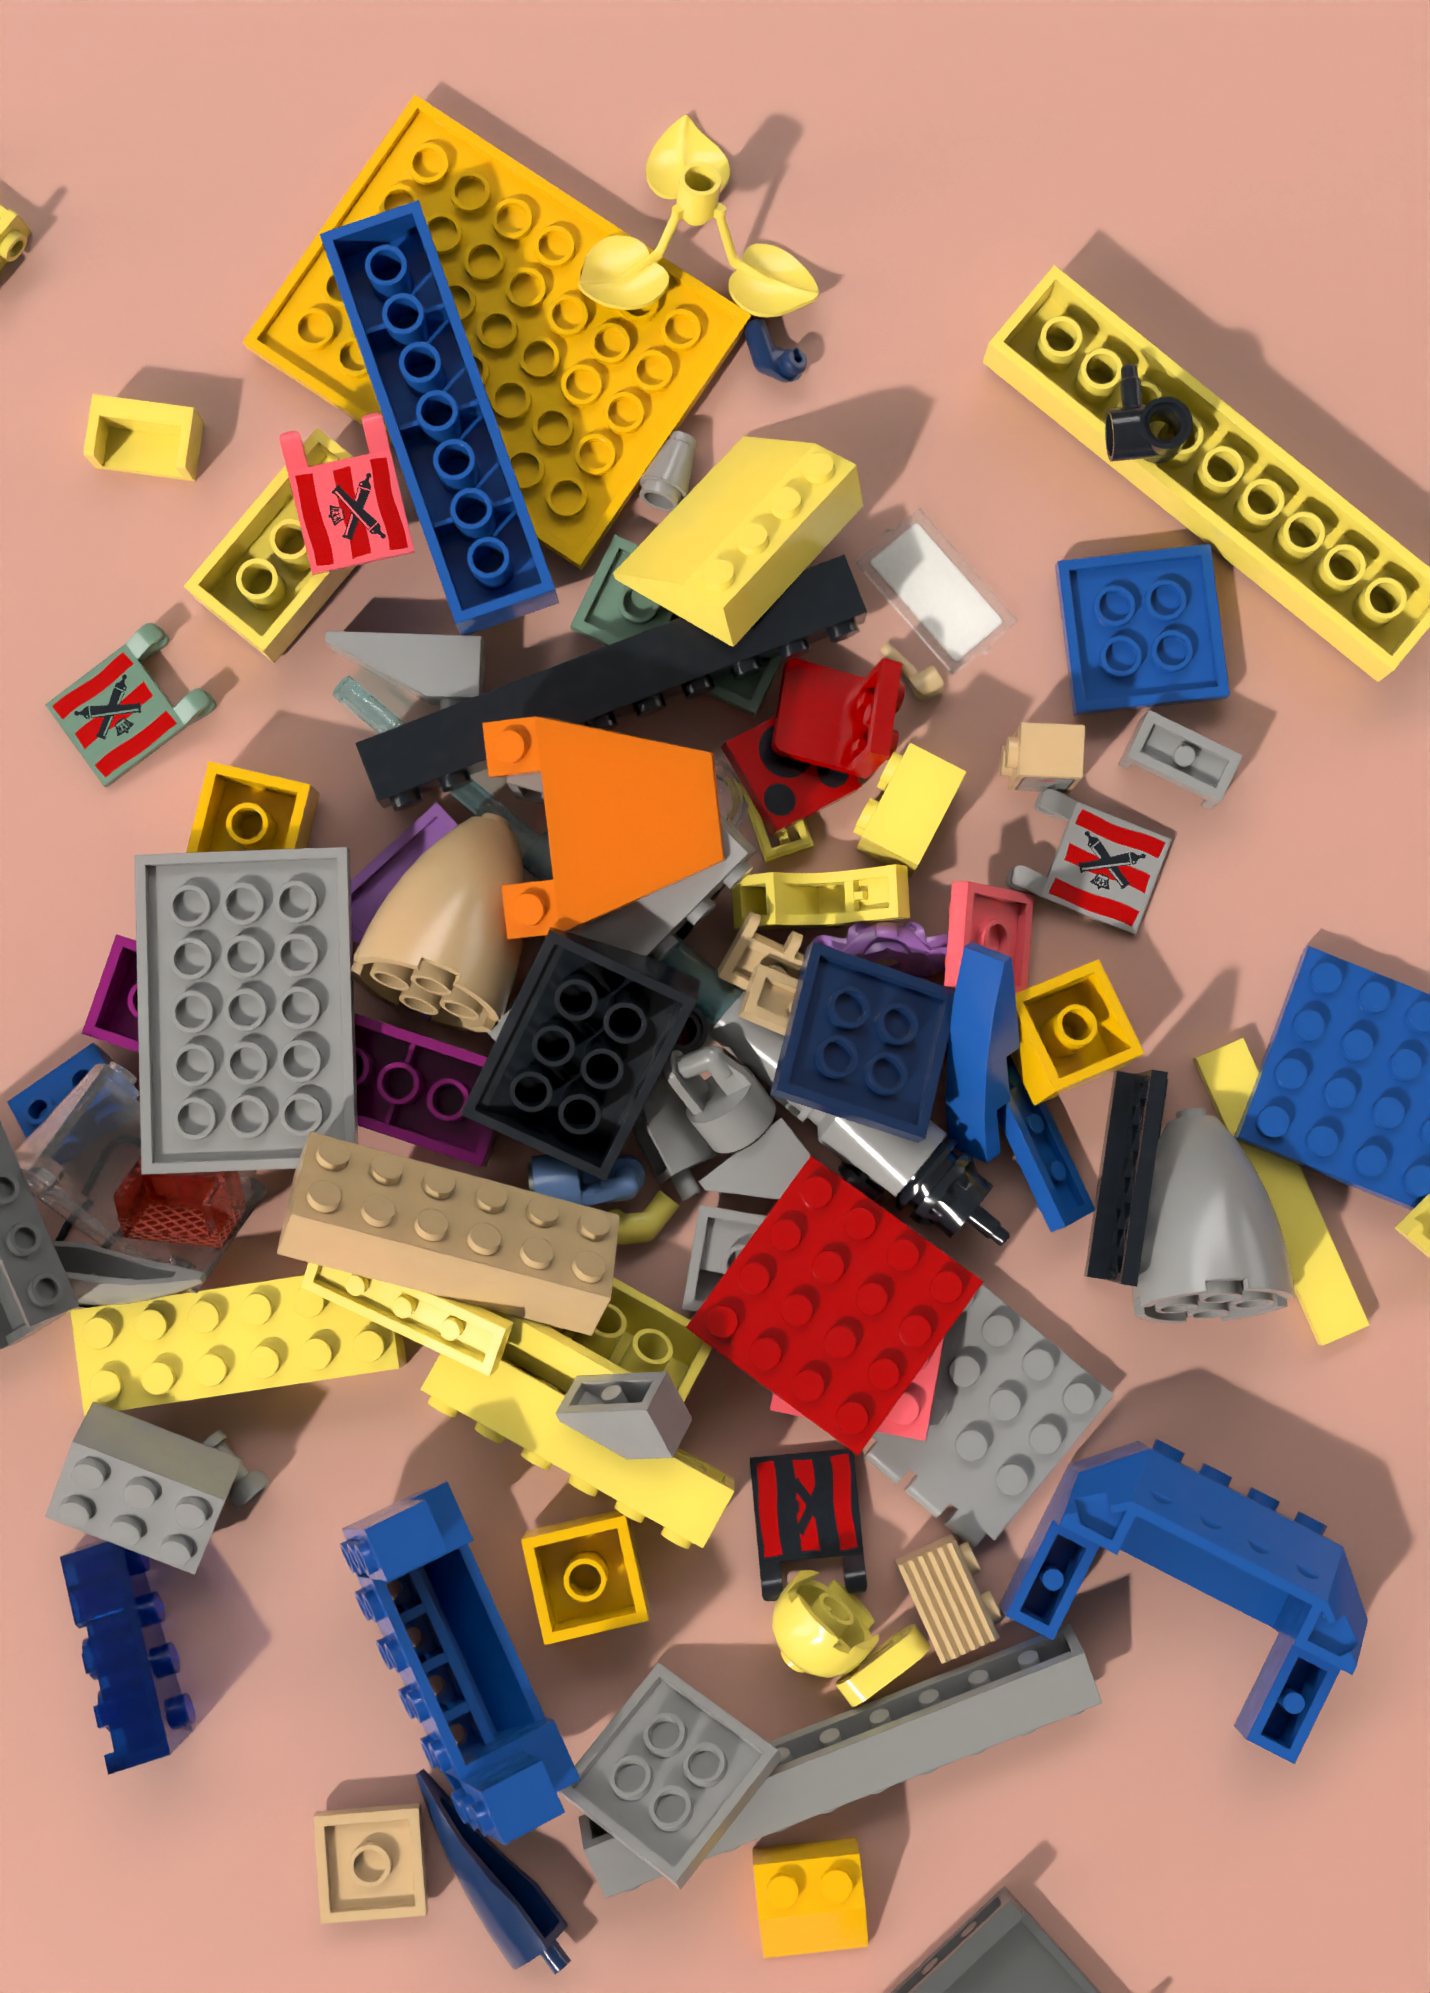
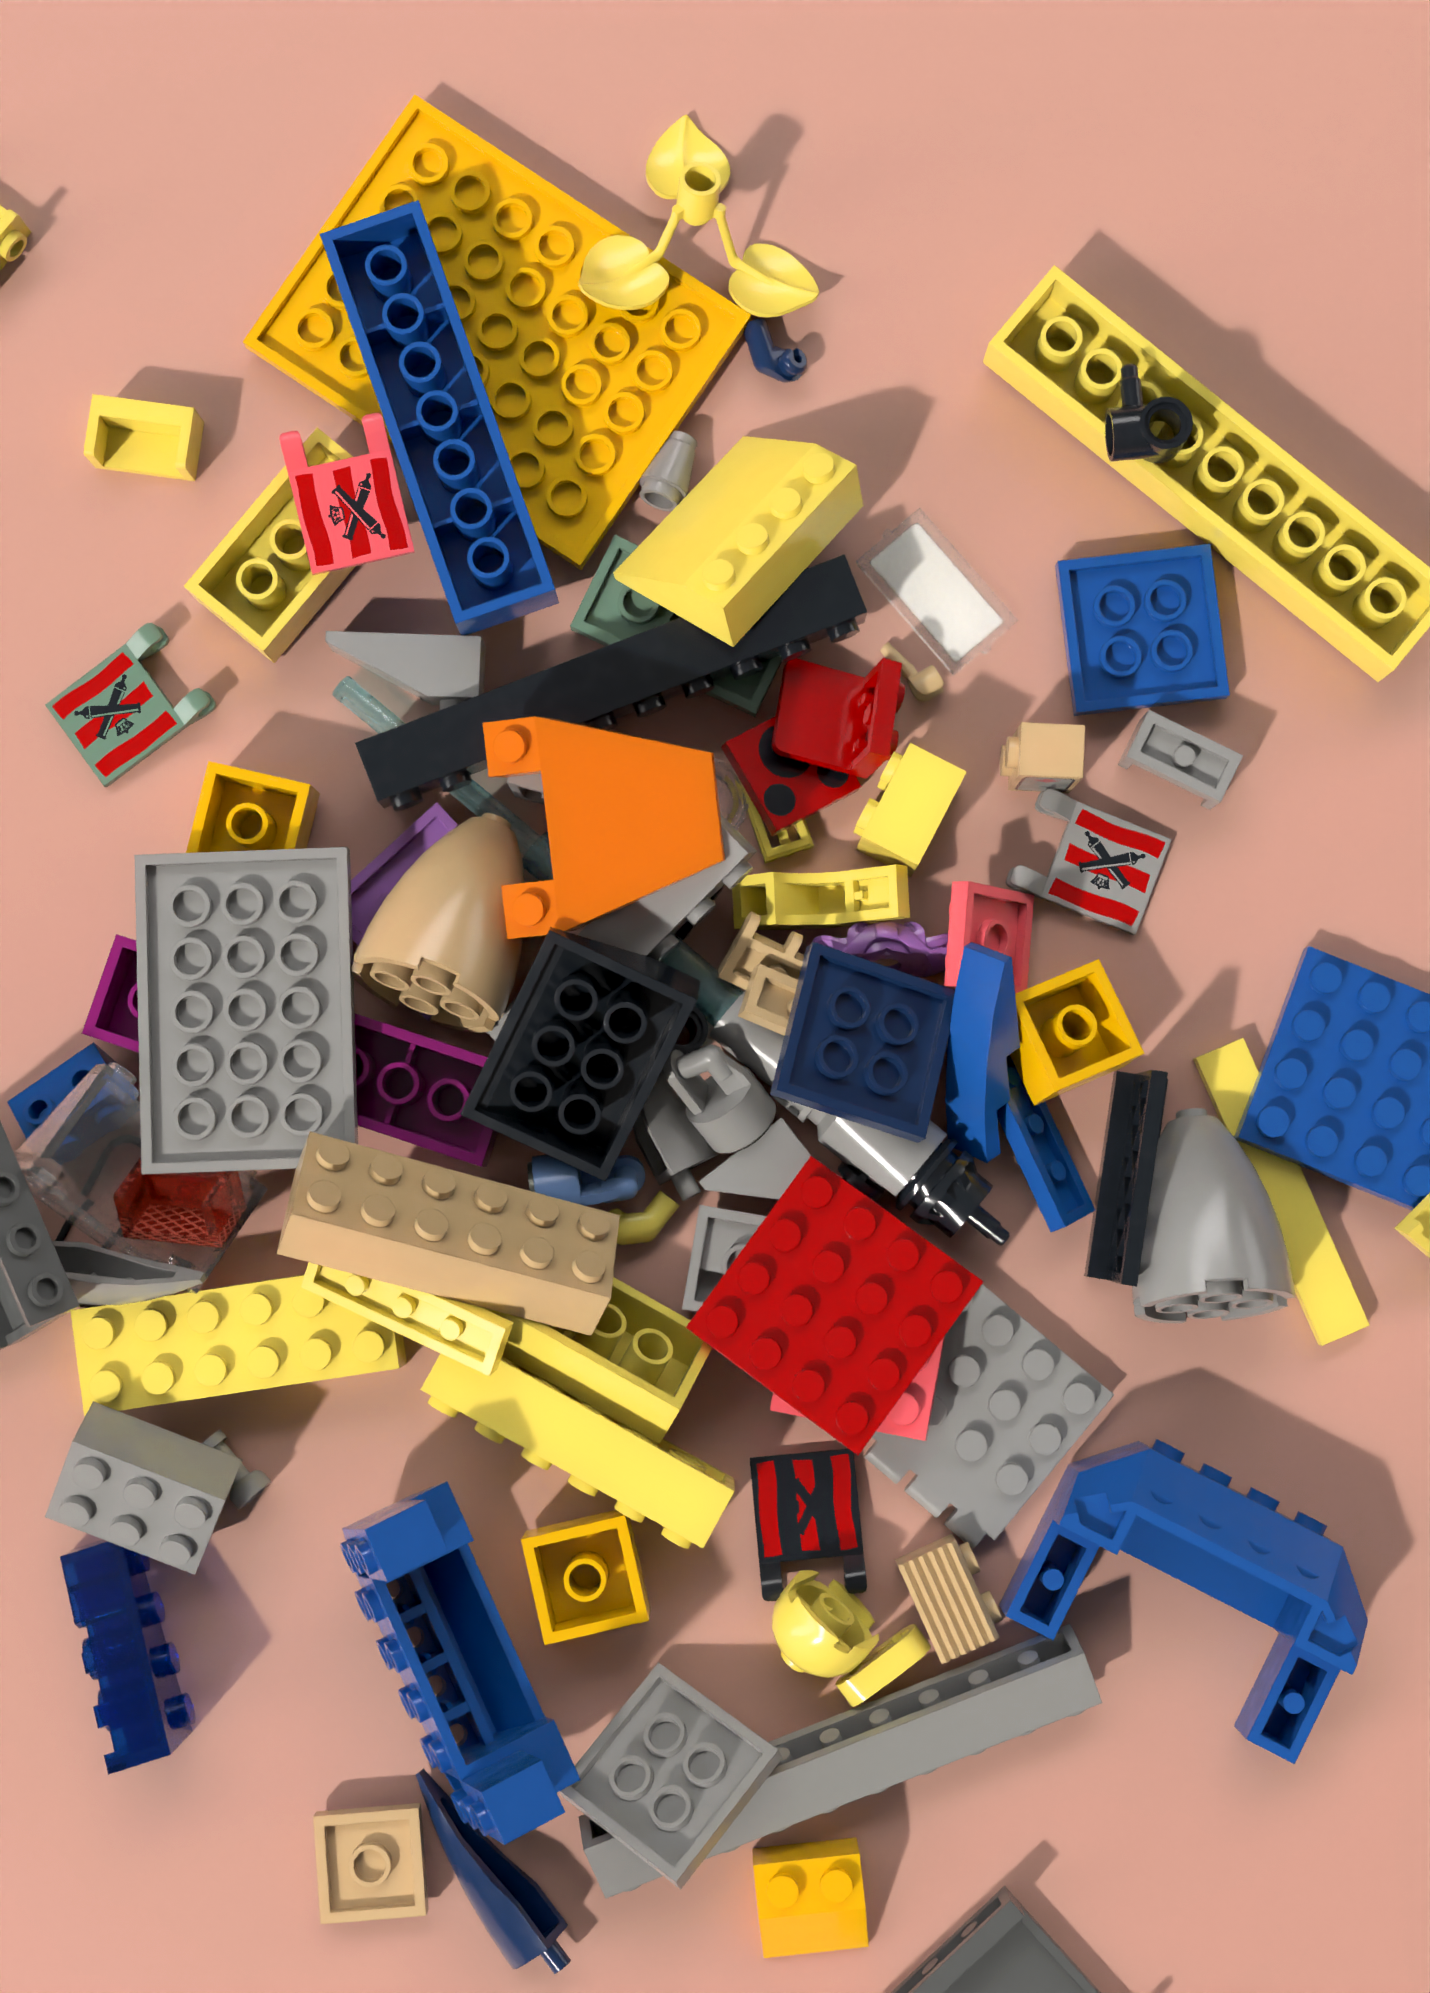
light grey slope [555,1371,693,1459] -> none

